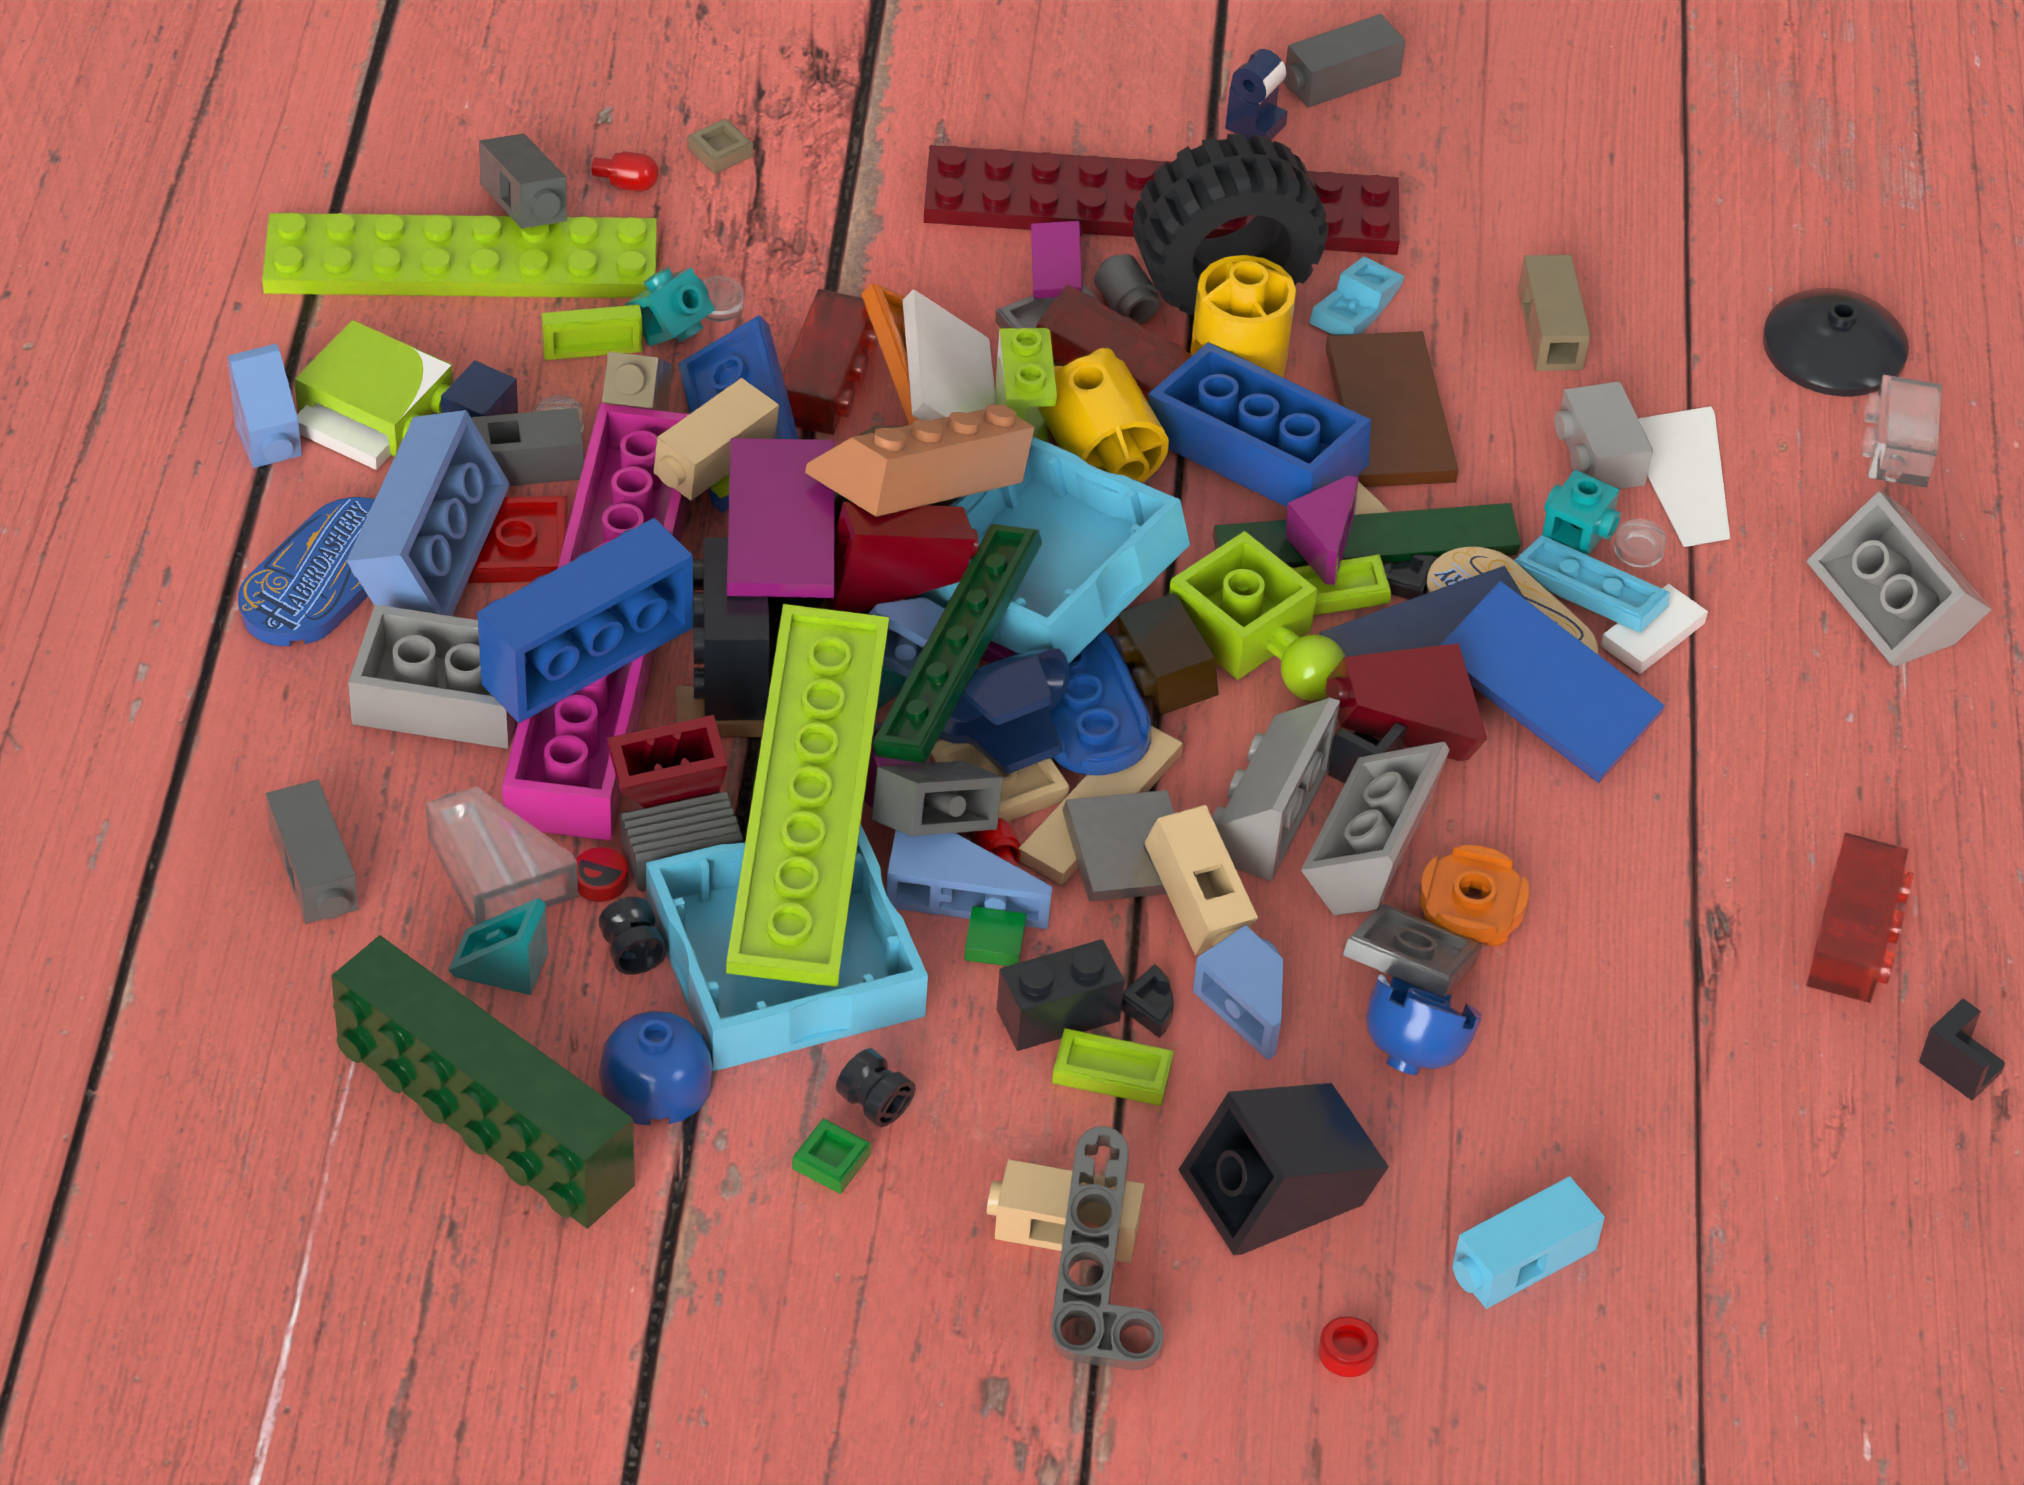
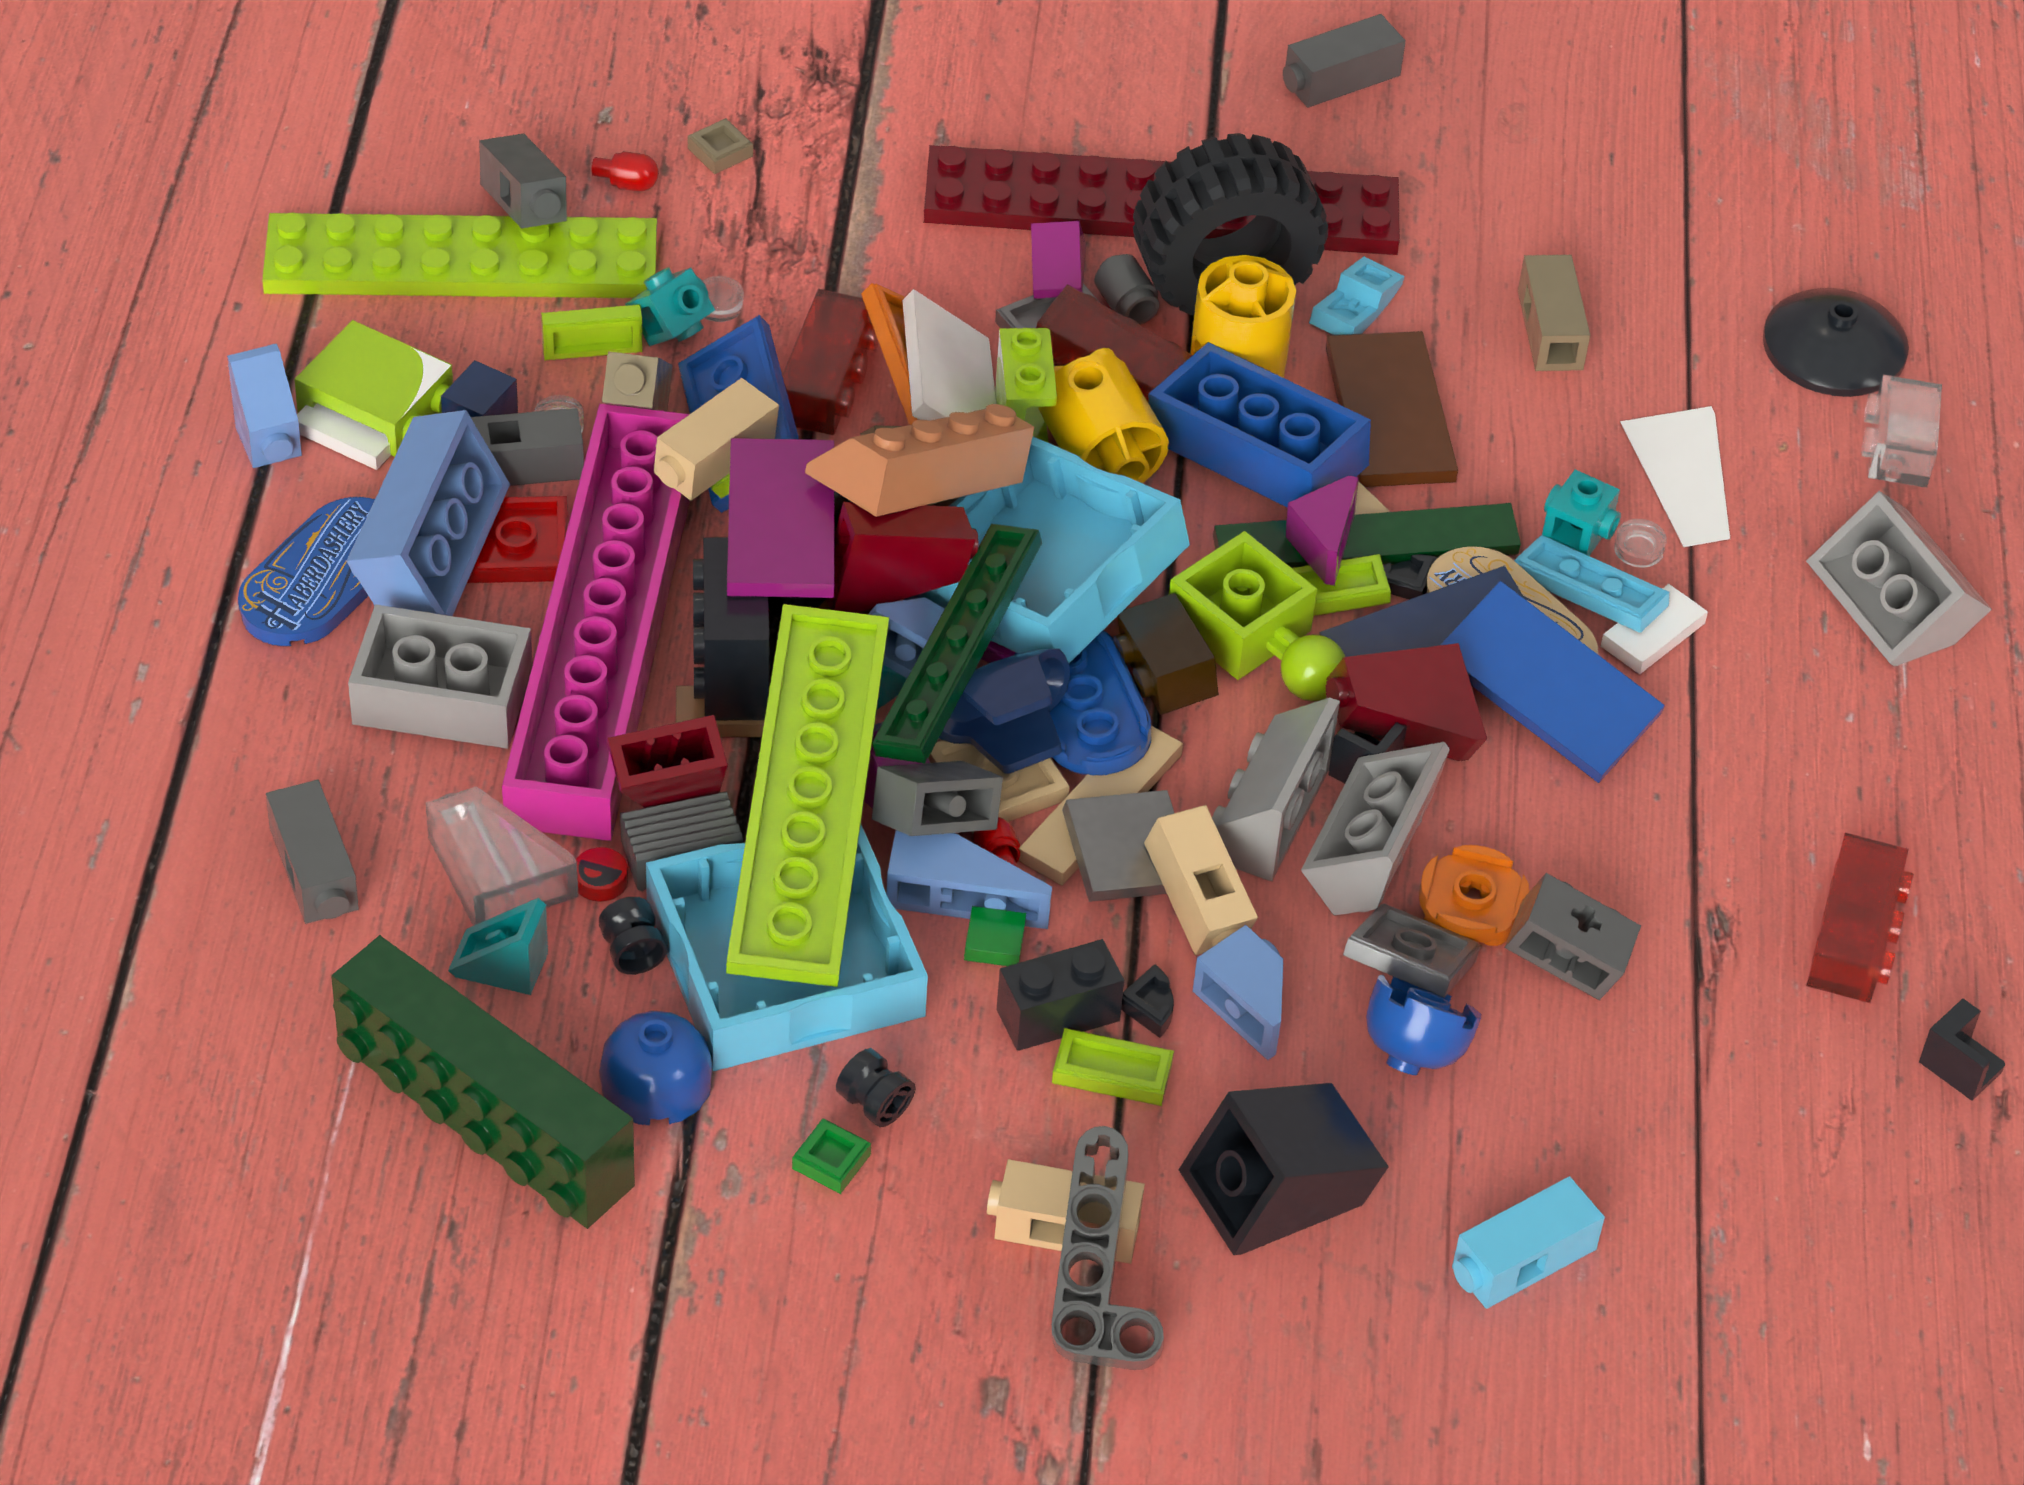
blue brick [477,518,693,723] -> none
dark blue leg [1225,49,1288,140] -> none
red tile [1318,1316,1379,1377] -> none
light grey brick [1554,381,1653,489] -> none
none -> dark grey brick [1504,873,1641,1001]

